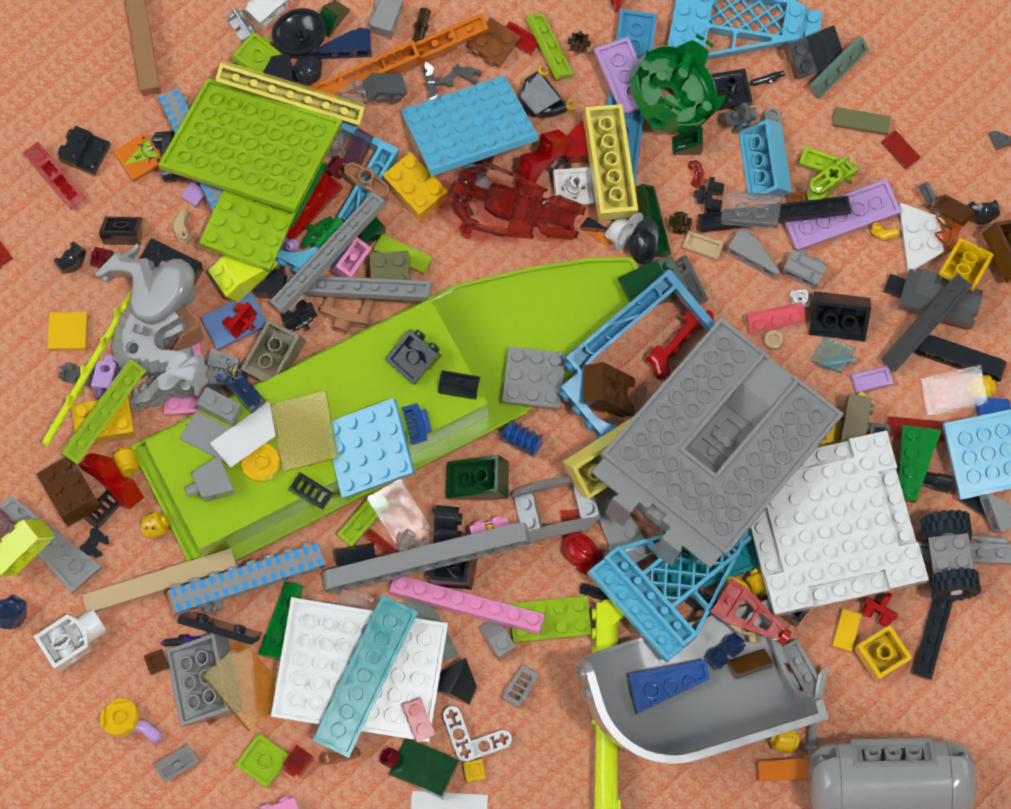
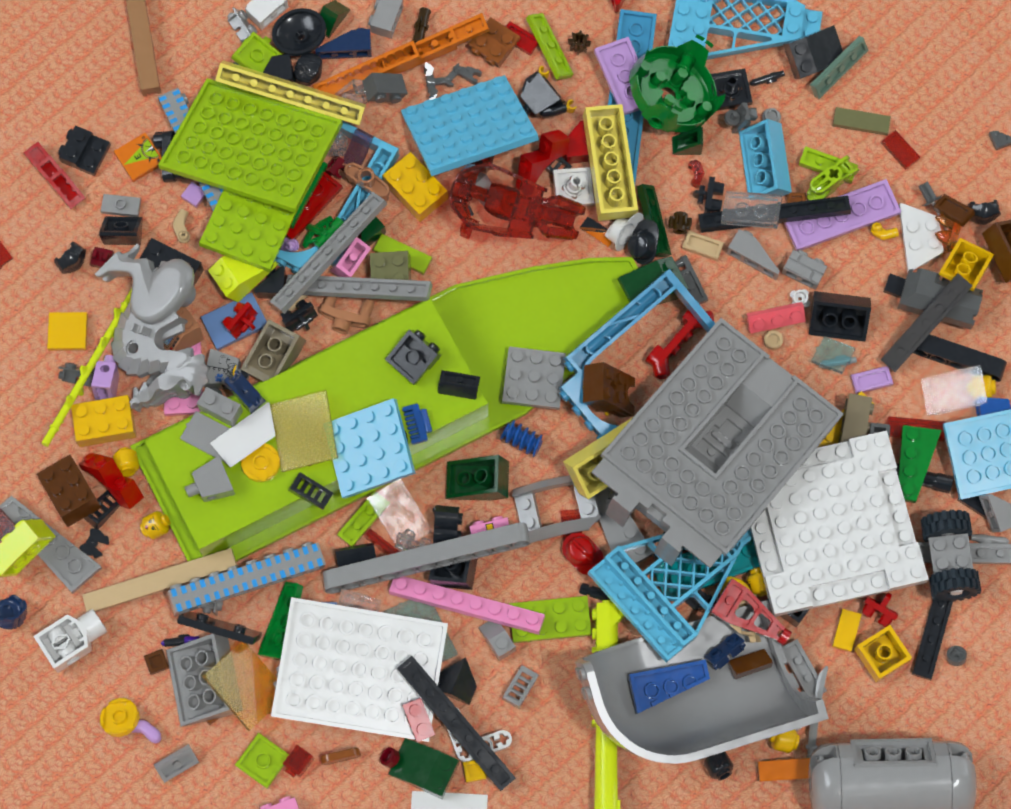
lime plate [60,359,146,464] -> none
plate [313,595,418,758] -> none
none -> light grey plate [101,194,141,217]
none -> black plate [397,656,516,791]
none -> black head [704,752,734,781]
none -> dark grey tile [947,646,967,666]

